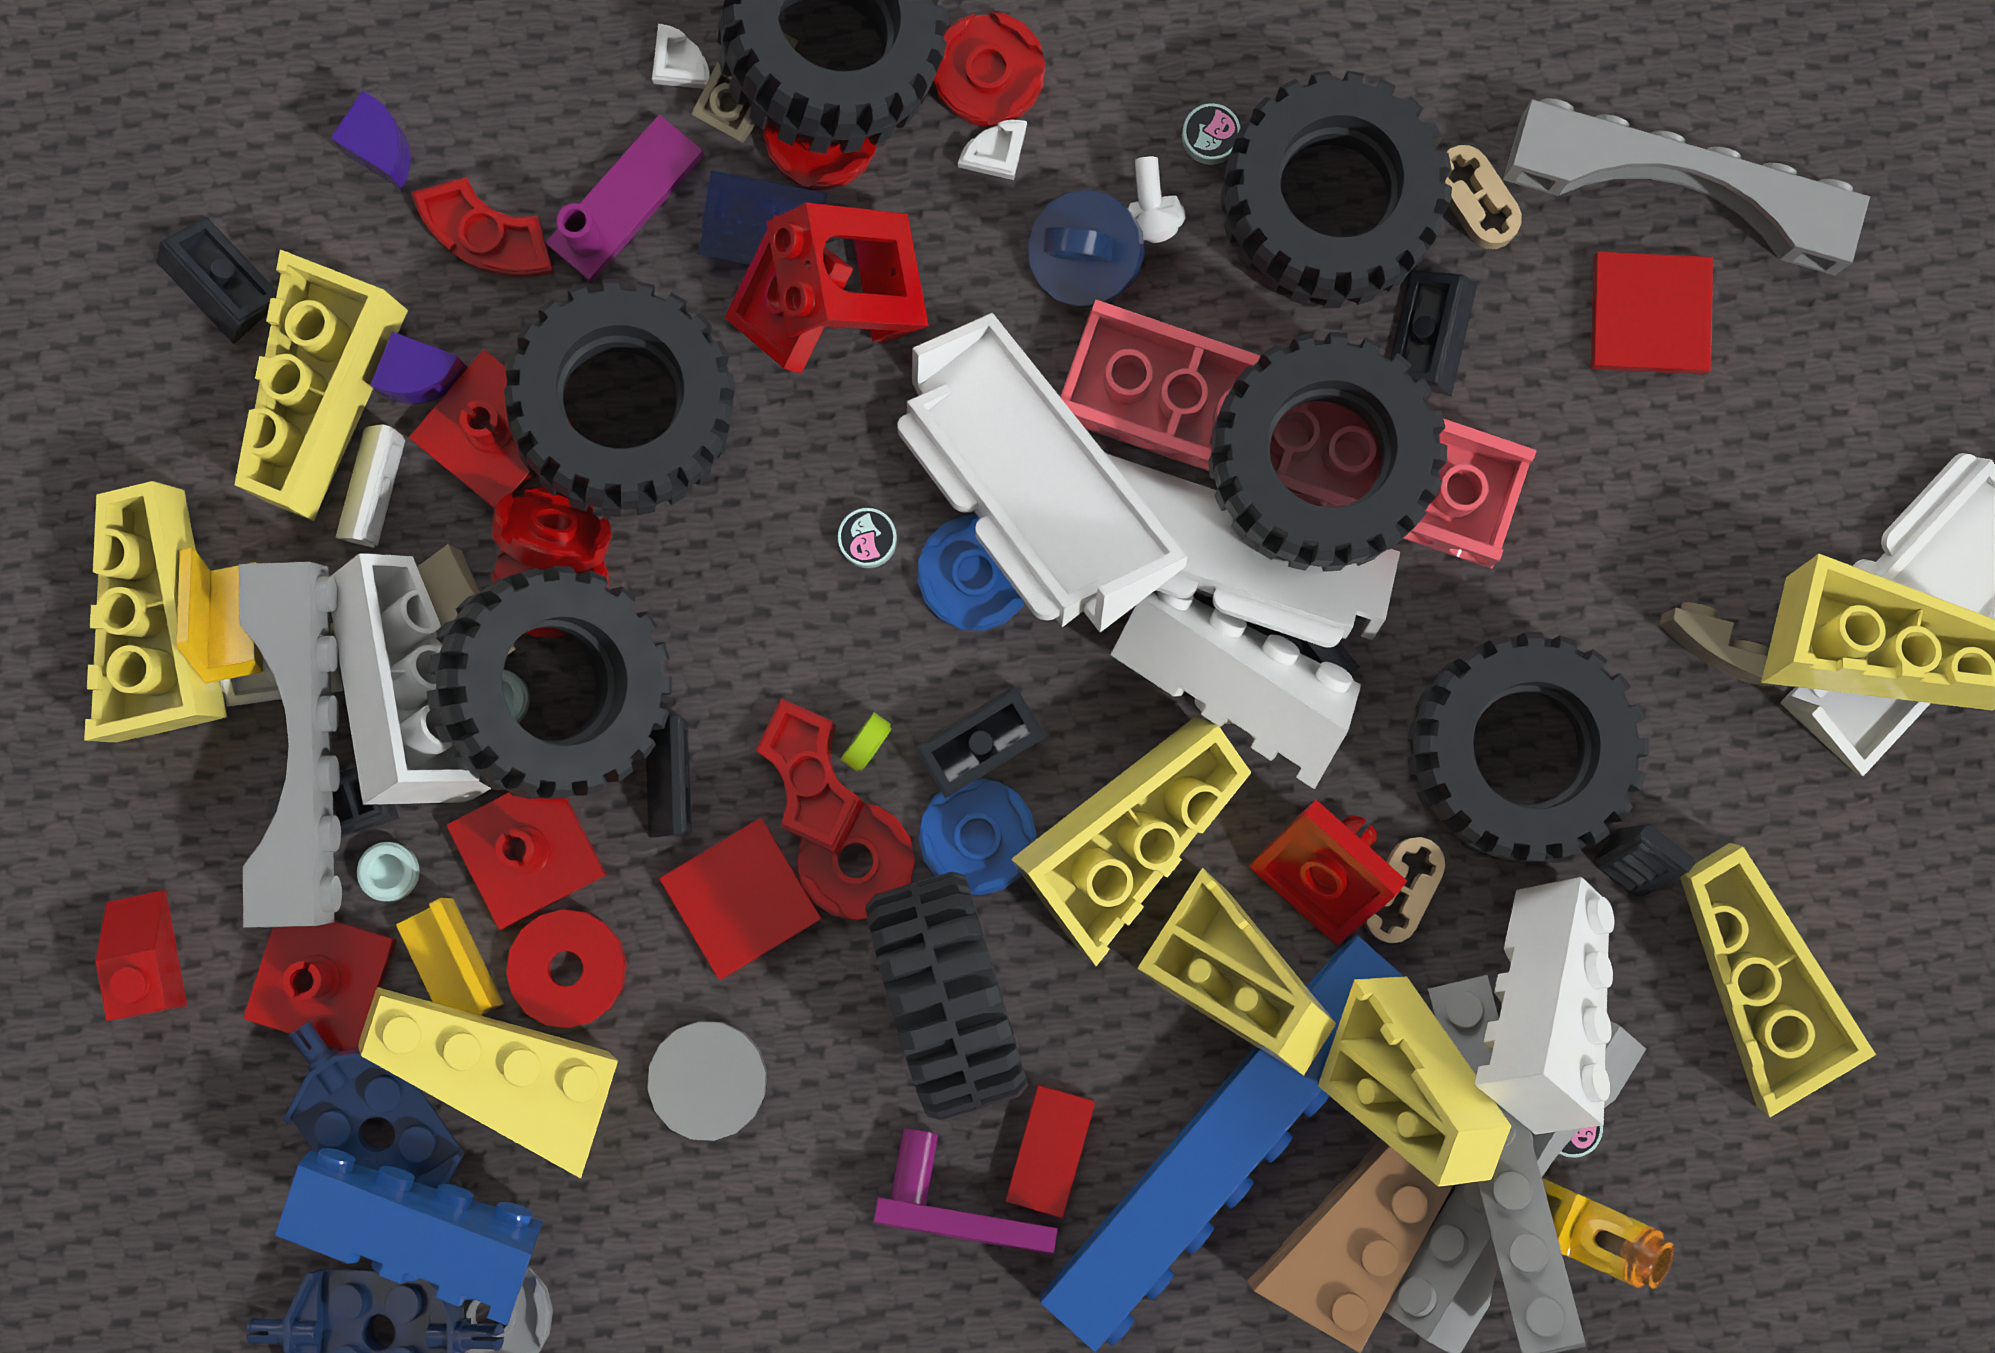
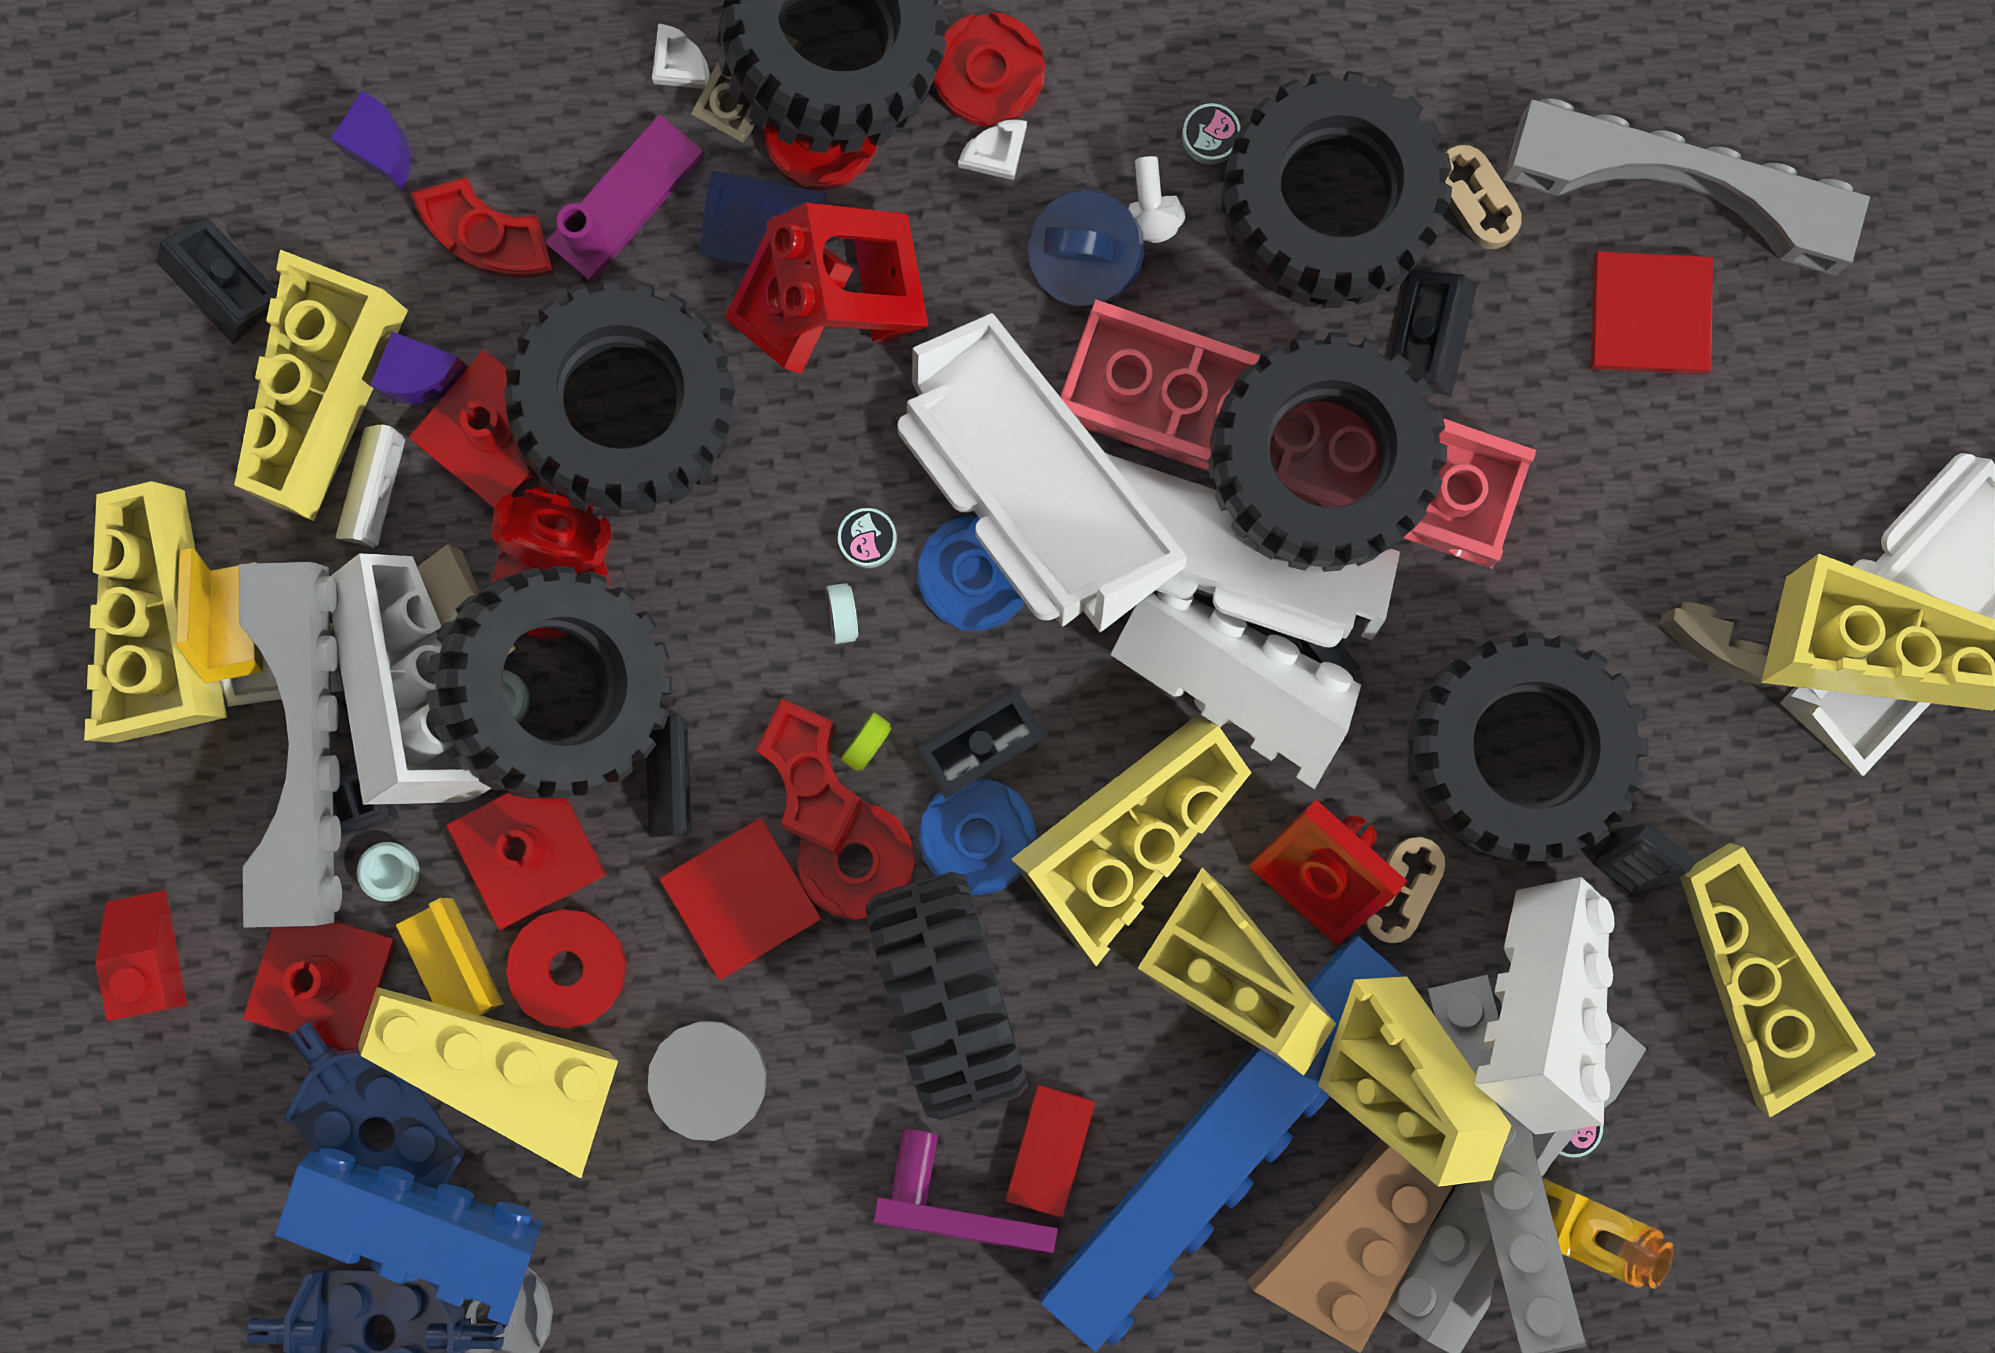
none -> light aqua tile [826,583,858,644]

